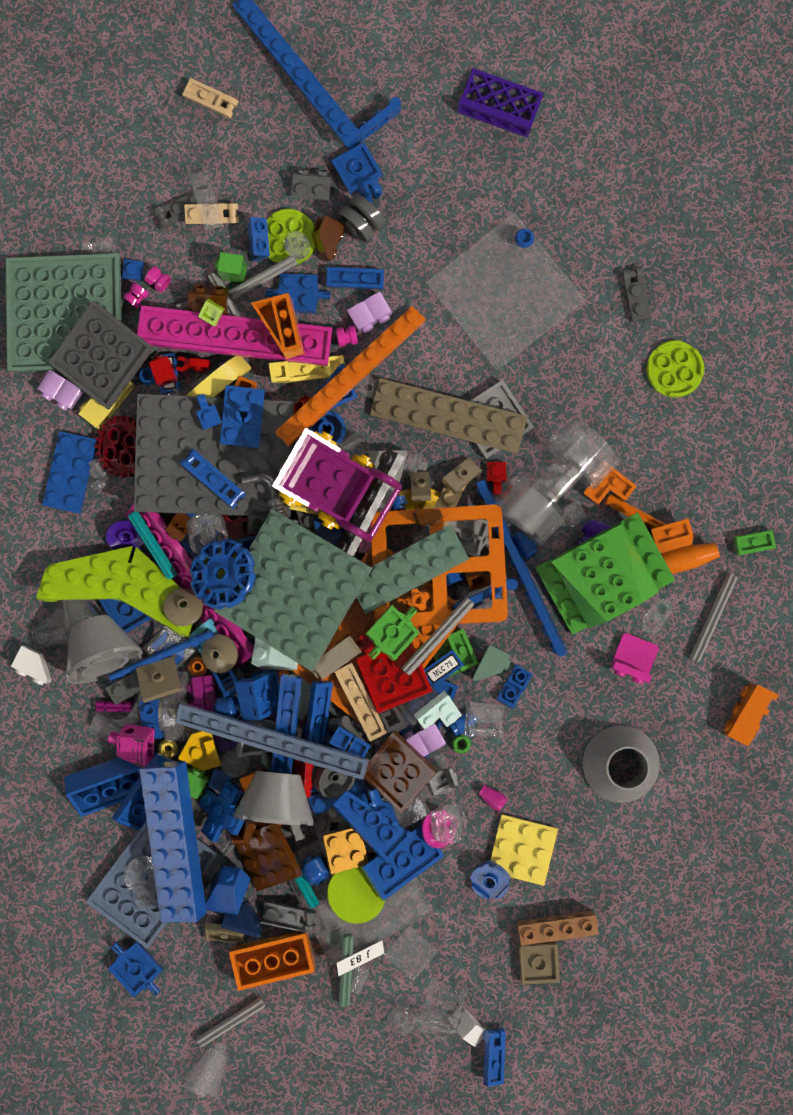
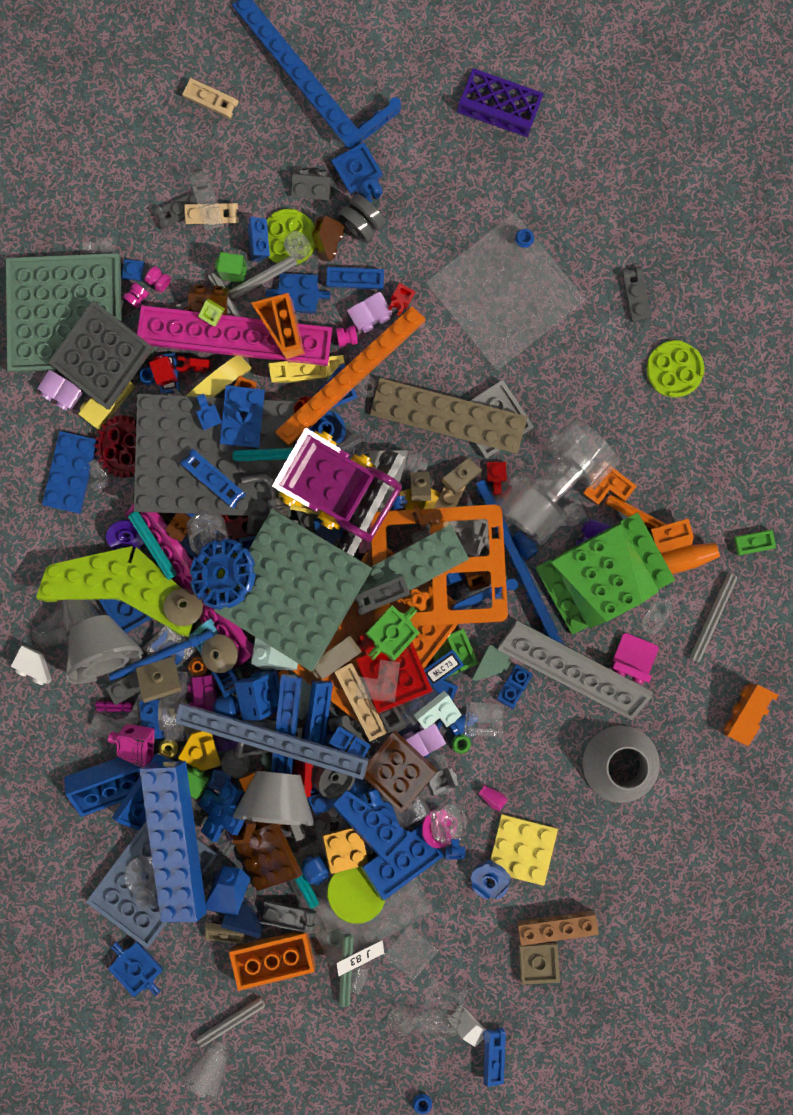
light grey axle [402,598,474,675] -> none
none -> teal axle [233,448,293,461]
none -> dark grey plate [354,576,411,615]
none -> clear plate [356,660,400,702]
none -> red plate [388,283,416,316]
none -> blue plate [413,1094,432,1114]
none -> blue plate [445,839,465,860]
none -> light grey plate [498,621,653,720]

